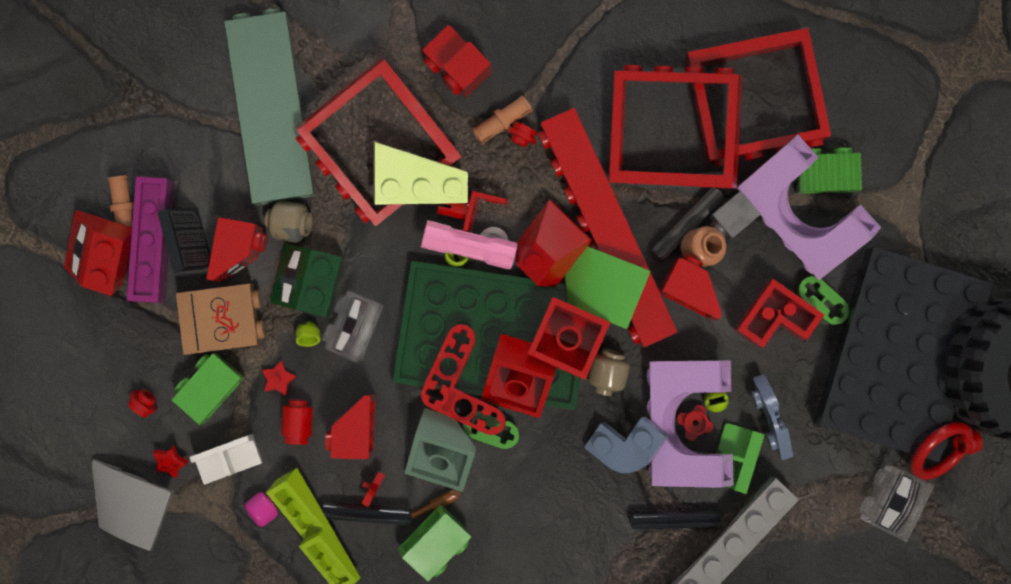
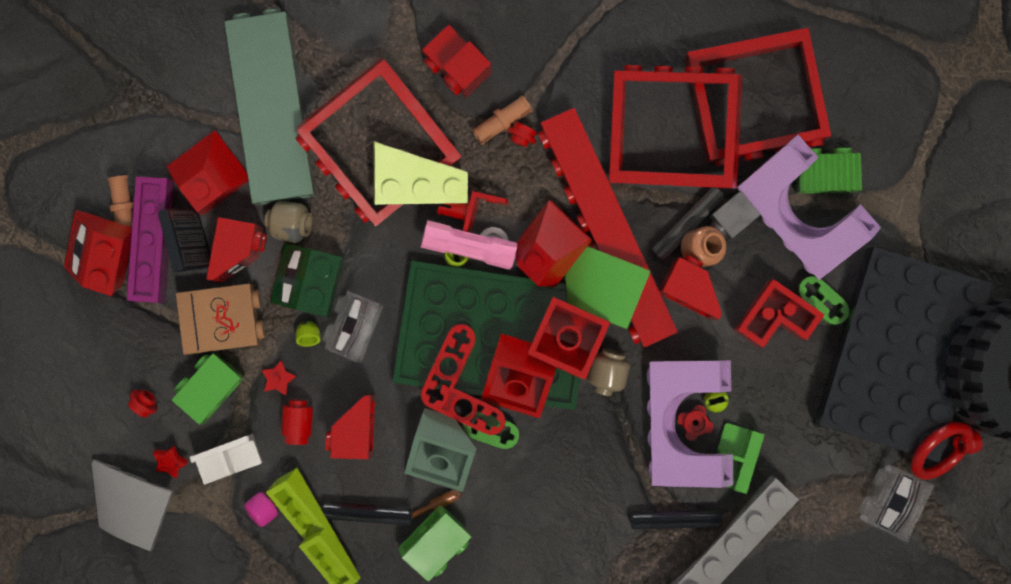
red piece [361,472,385,507] -> none
sand blue plate [584,417,670,473] -> none
sand blue plate [751,374,794,460] -> none
none -> red slope [166,130,249,215]

